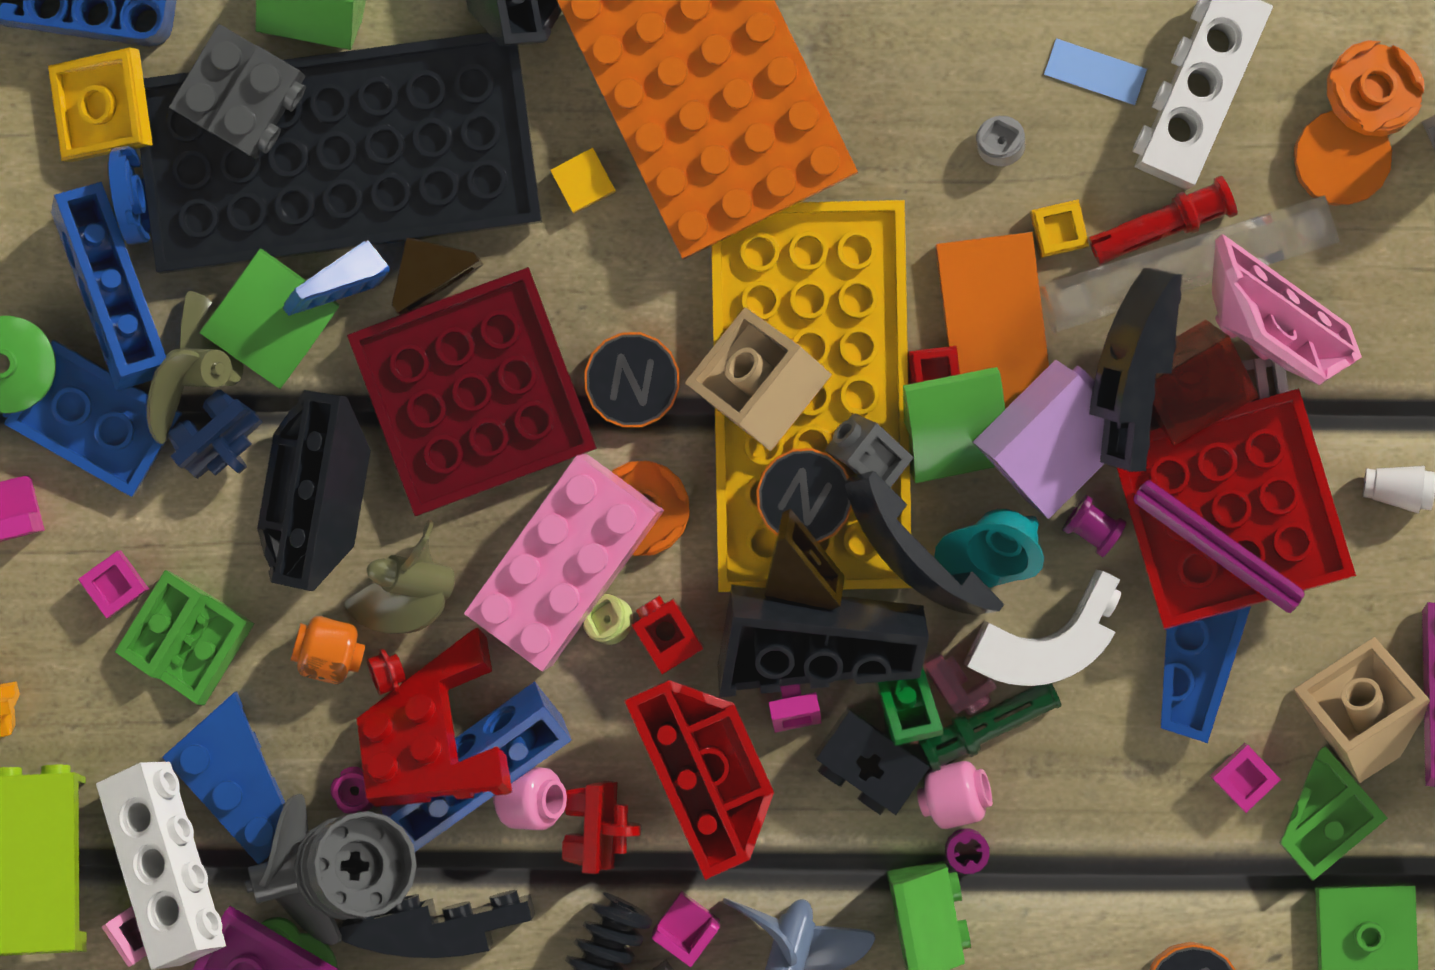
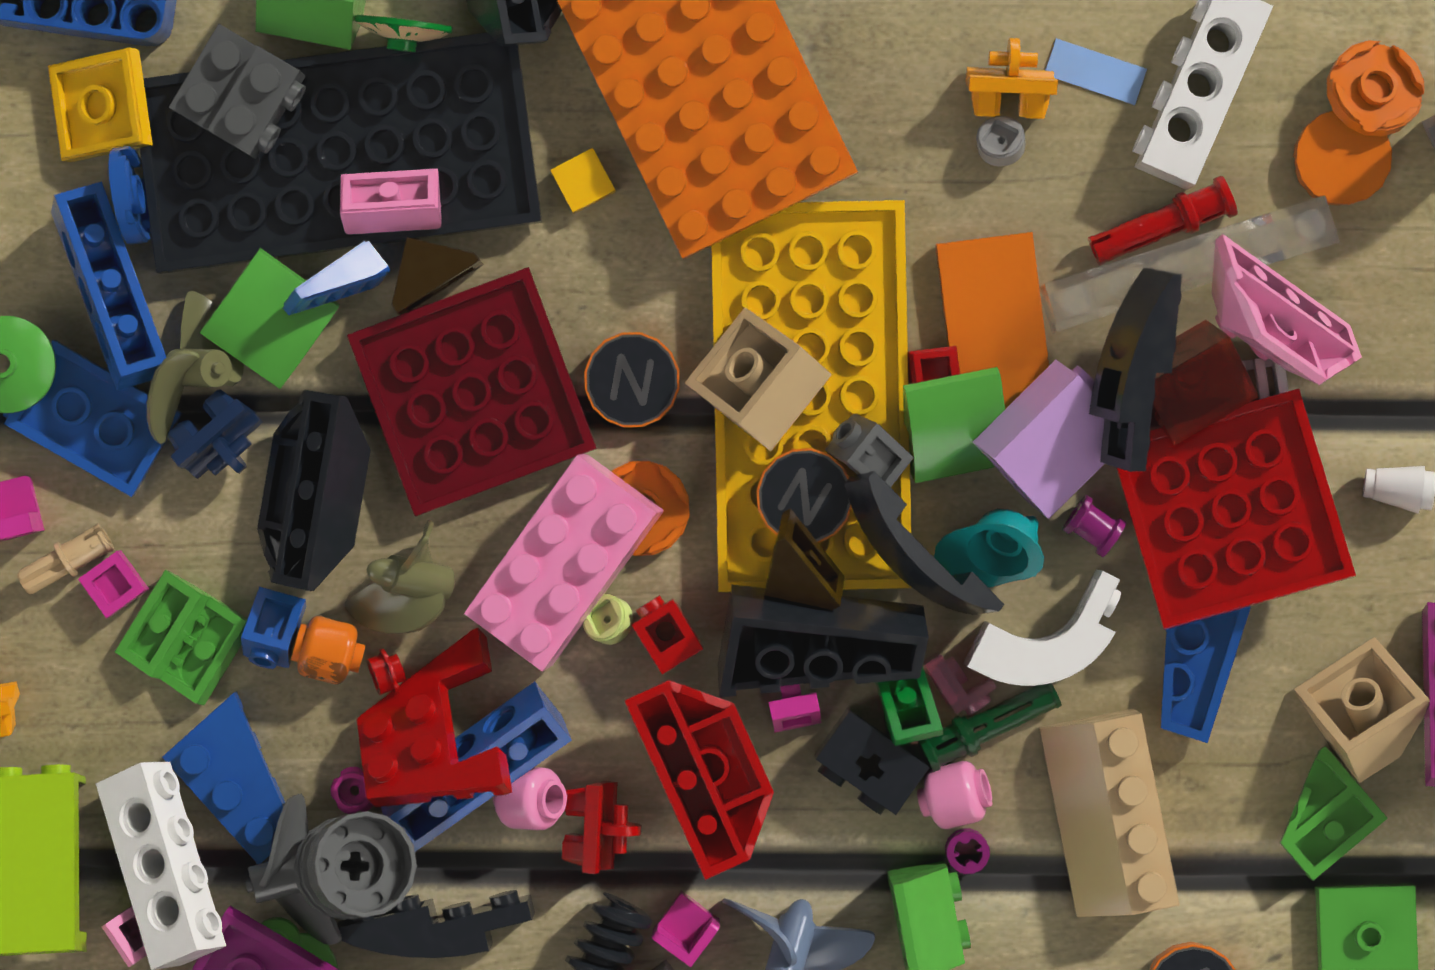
yellow tile [1030,199,1089,258] -> none
magenta axle [1134,480,1305,613] -> none
dark pink plate [1210,743,1281,813] -> none
none -> tan axle [17,523,115,594]
none -> blue bracket [241,586,306,669]
none -> bright pink slope [340,168,442,234]
none -> dish [355,15,453,52]
none -> light orange hips [966,38,1058,119]
none -> tan slope [1039,709,1180,917]

